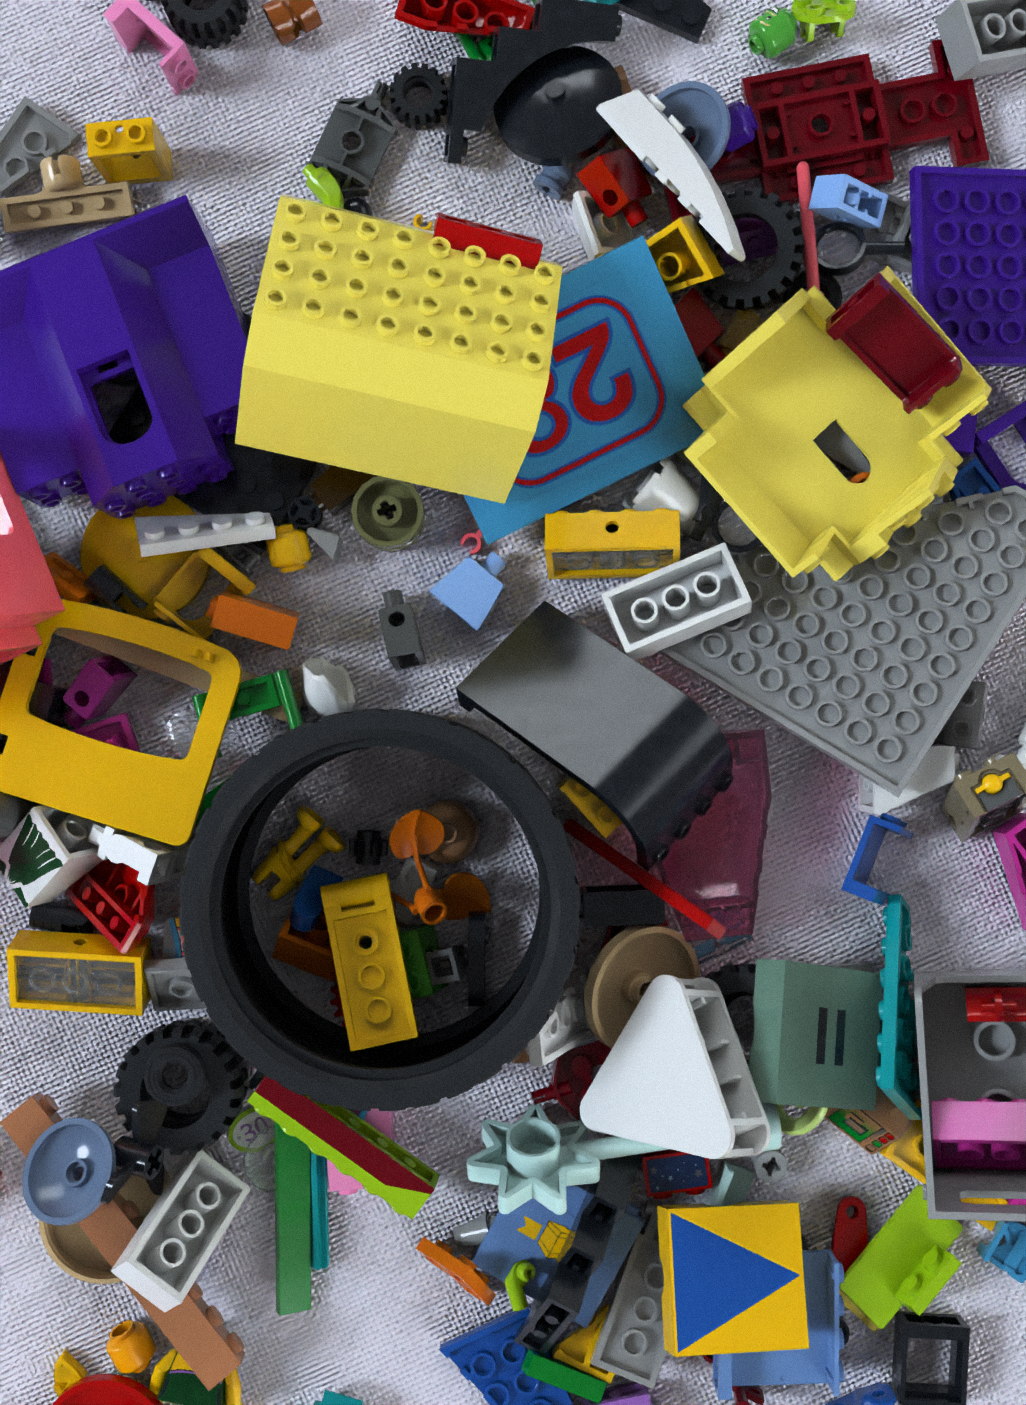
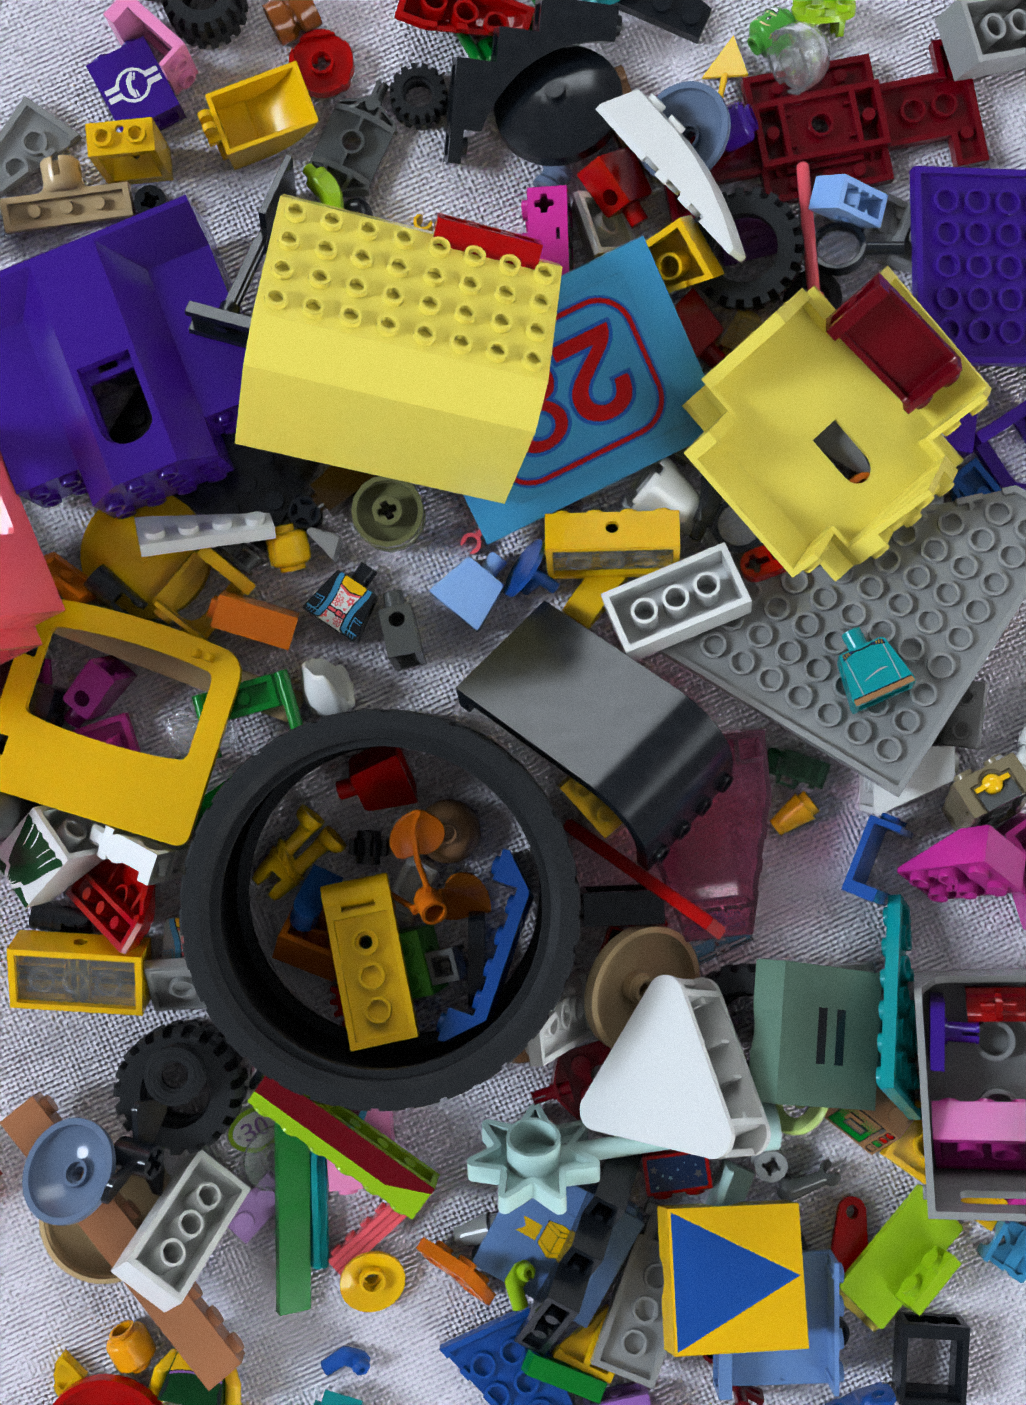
none -> dark purple panel [86,36,187,132]
none -> black wheel [134,185,169,214]
none -> black piece [185,154,296,348]
none -> yellow piece [197,61,319,170]
none -> lavender plate [228,1170,275,1244]
none -> red plate [289,29,355,98]
none -> torso [302,562,379,644]
none -> blue arm [320,1346,370,1376]
none -> coral piece [328,1192,433,1276]
none -> red torso [335,746,418,811]
none -> yellow dish [339,1251,405,1312]
none -> blue slope [436,848,534,1043]
none -> blue shield [504,539,559,597]
none -> dark pink piece [521,185,574,275]
none -> yellow slope [562,563,628,629]
none -> yellow piece [702,35,749,98]
none -> red beam [740,545,787,583]
none -> clear green piece [763,748,831,790]
none -> clear cylinder [767,21,830,95]
none -> yellow cone [769,791,820,836]
none -> dark grey piece [777,1159,841,1201]
none -> teal torso [837,627,916,714]
none -> dark pink slope [897,824,1026,902]
none -> dark purple tile [929,992,980,1072]

